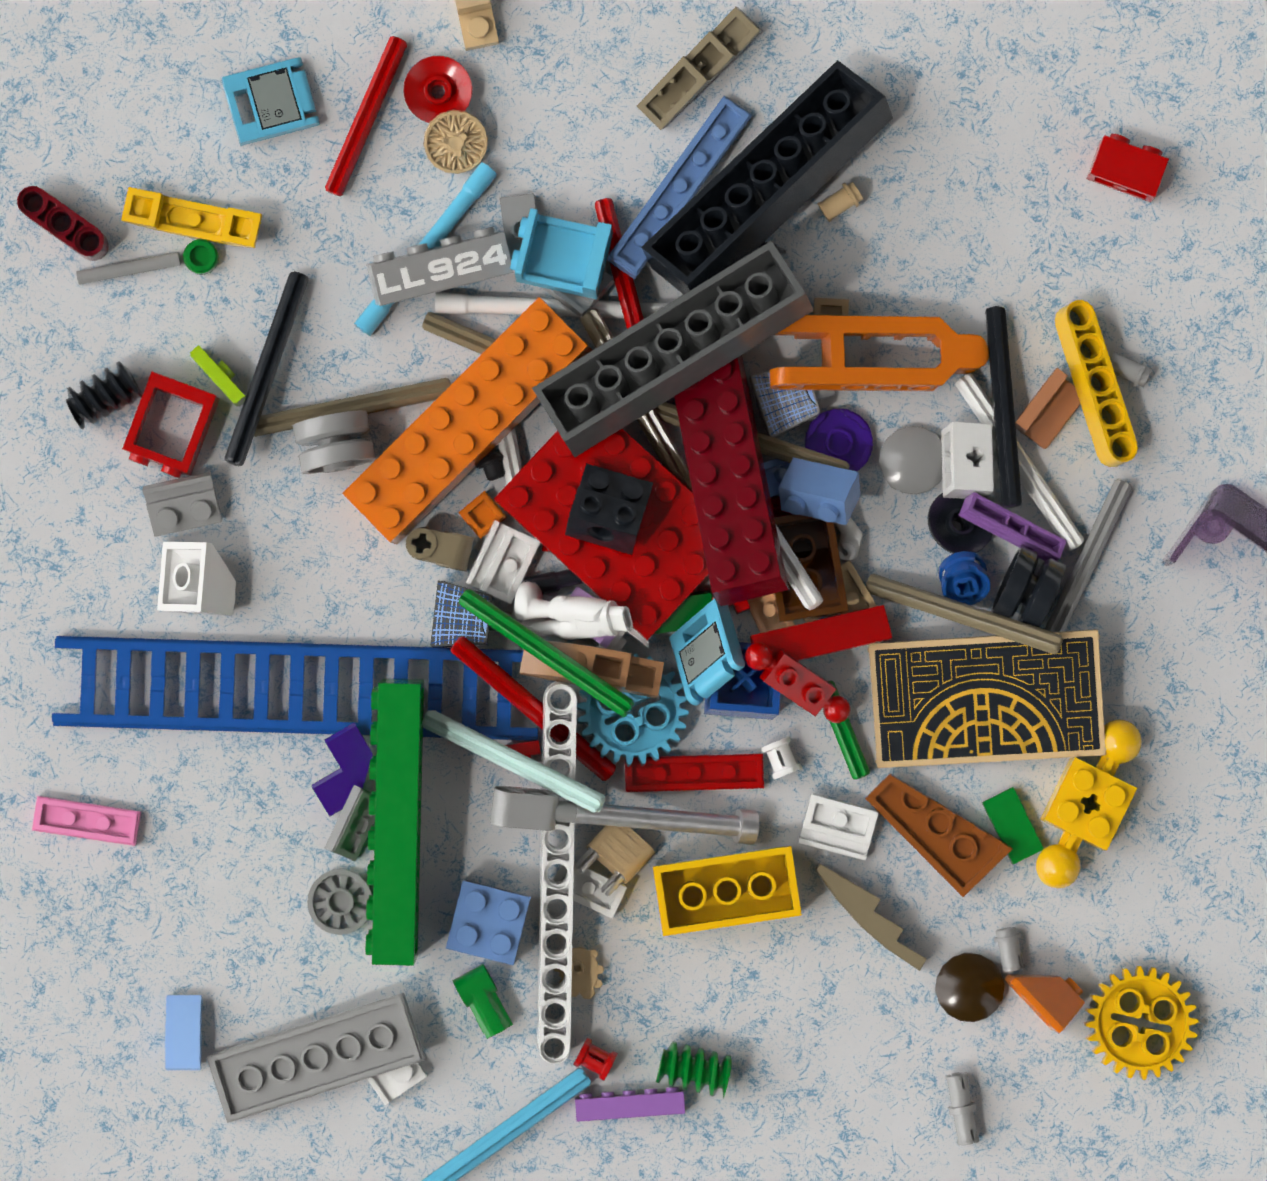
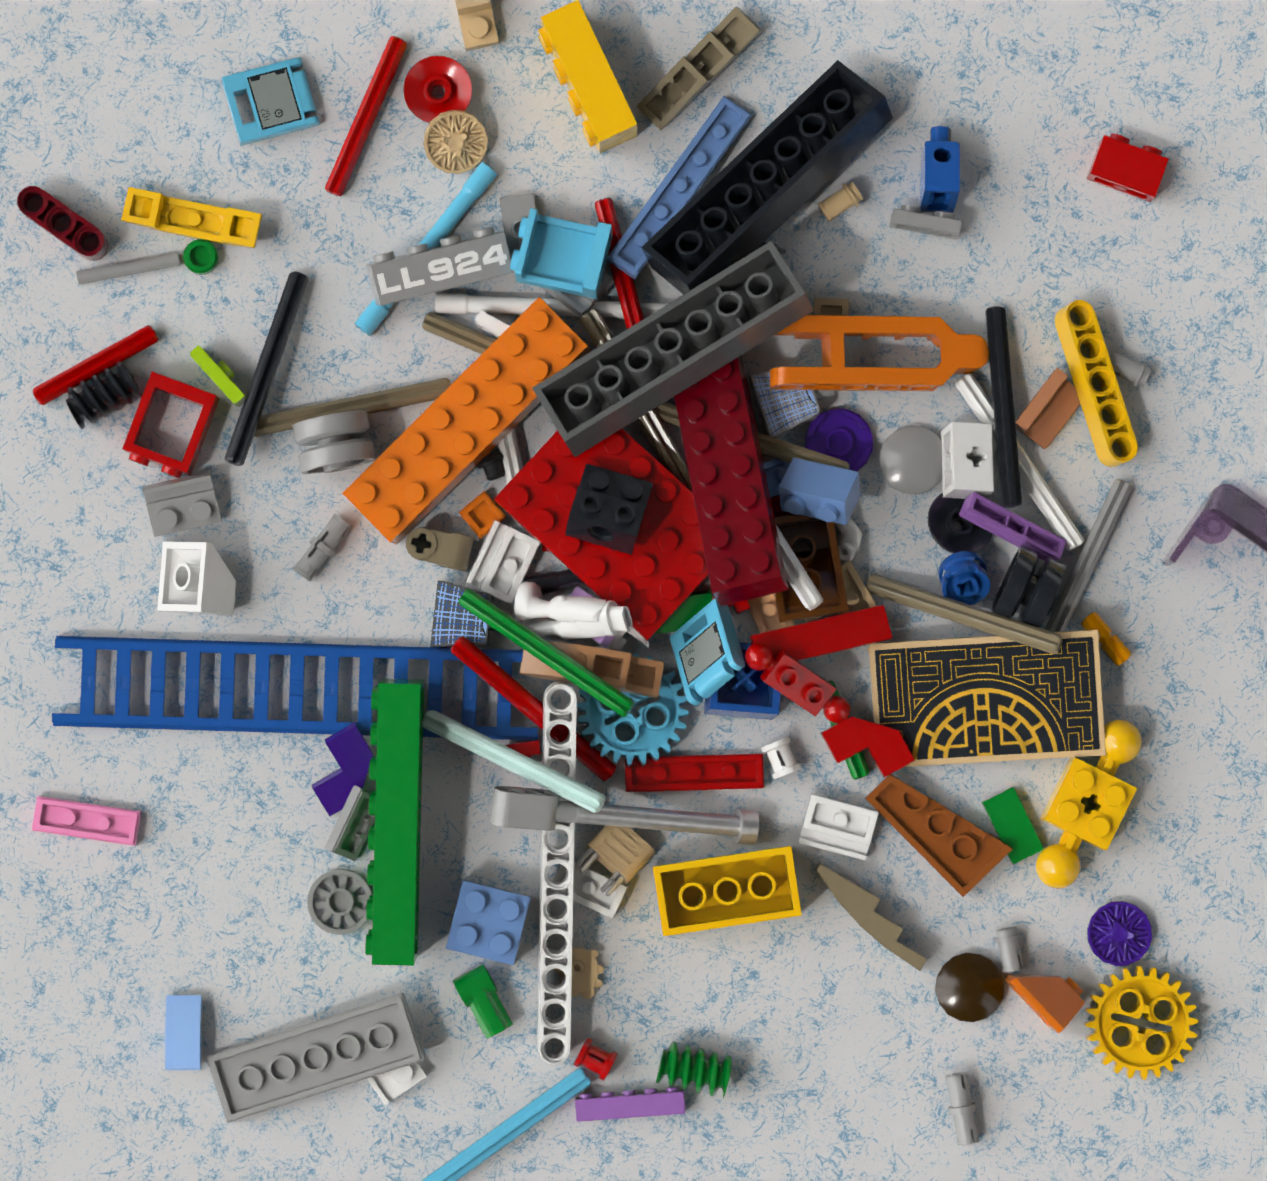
none -> red axle [32,325,159,405]
none -> light grey pin [292,514,352,582]
none -> white tile [475,310,509,338]
none -> yellow brick [537,0,637,153]
none -> red tile [820,716,915,777]
none -> light grey plate [889,205,962,239]
none -> blue torso [919,126,960,213]
none -> light orange piece [1081,612,1131,666]
none -> dark purple wheel [1087,901,1152,966]

